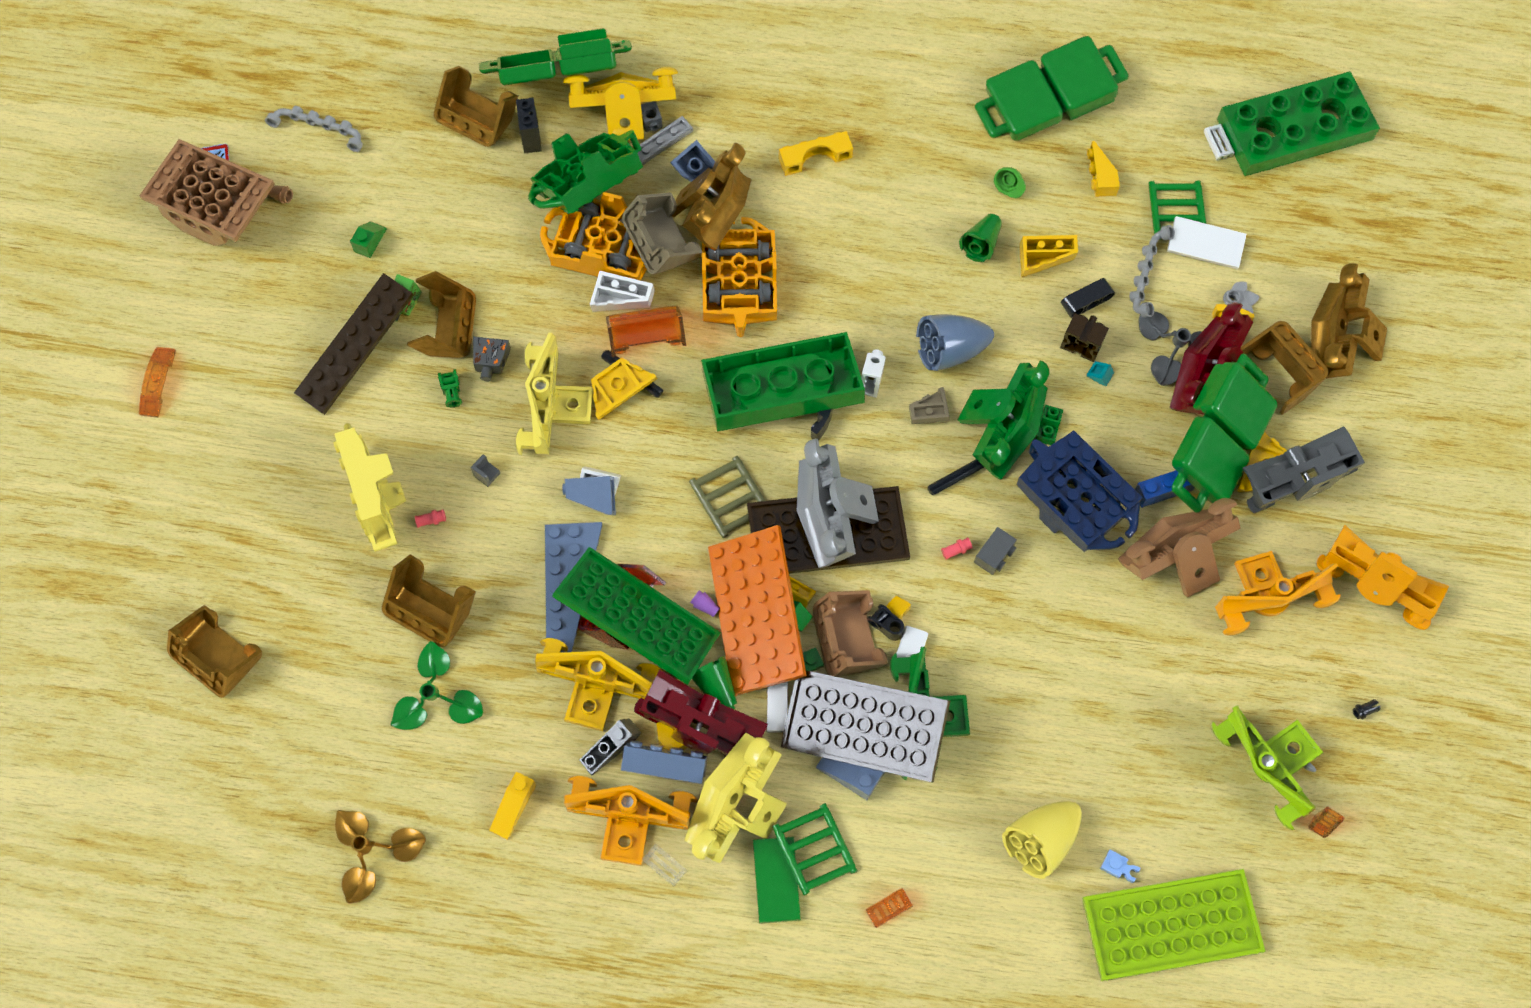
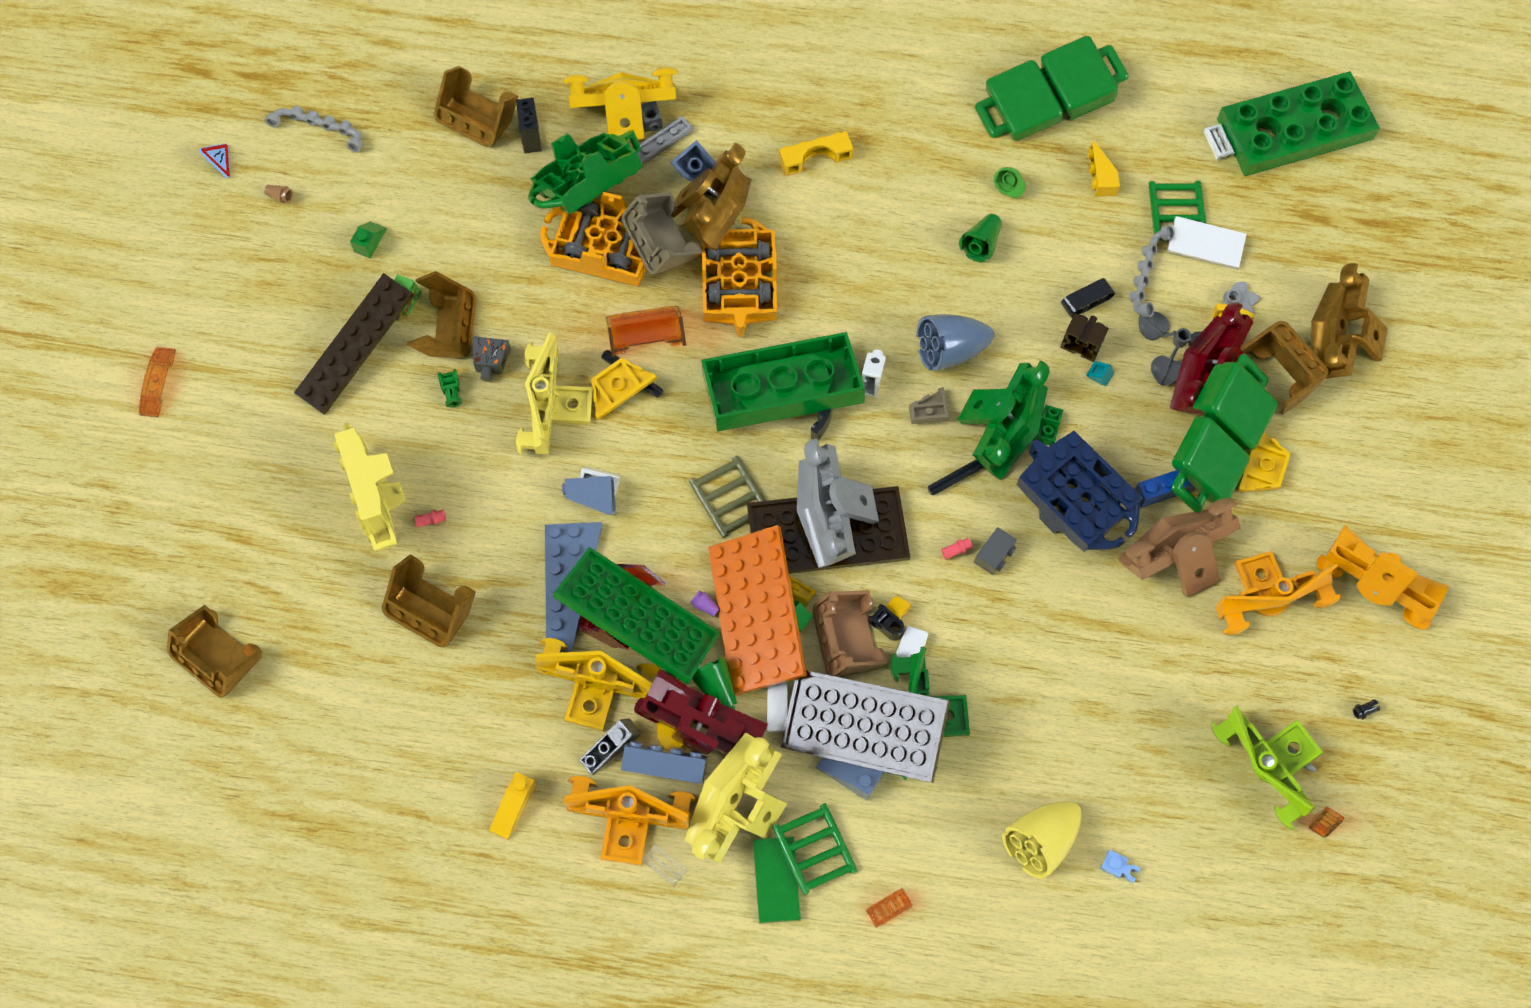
medium nougat wedge [139,139,275,246] -> none
pearl gold plant [335,810,426,904] -> none
green plant [391,641,483,730] -> none
dark grey panel [471,454,500,487] -> none
green piece [479,28,632,85] -> none
white wedge [590,271,655,312] -> none
green bracket [803,647,824,672] -> none
yellow wedge [1019,235,1078,278] -> none
lime plate [1082,869,1266,982] -> none
dark grey piece [1243,426,1365,513] -> none

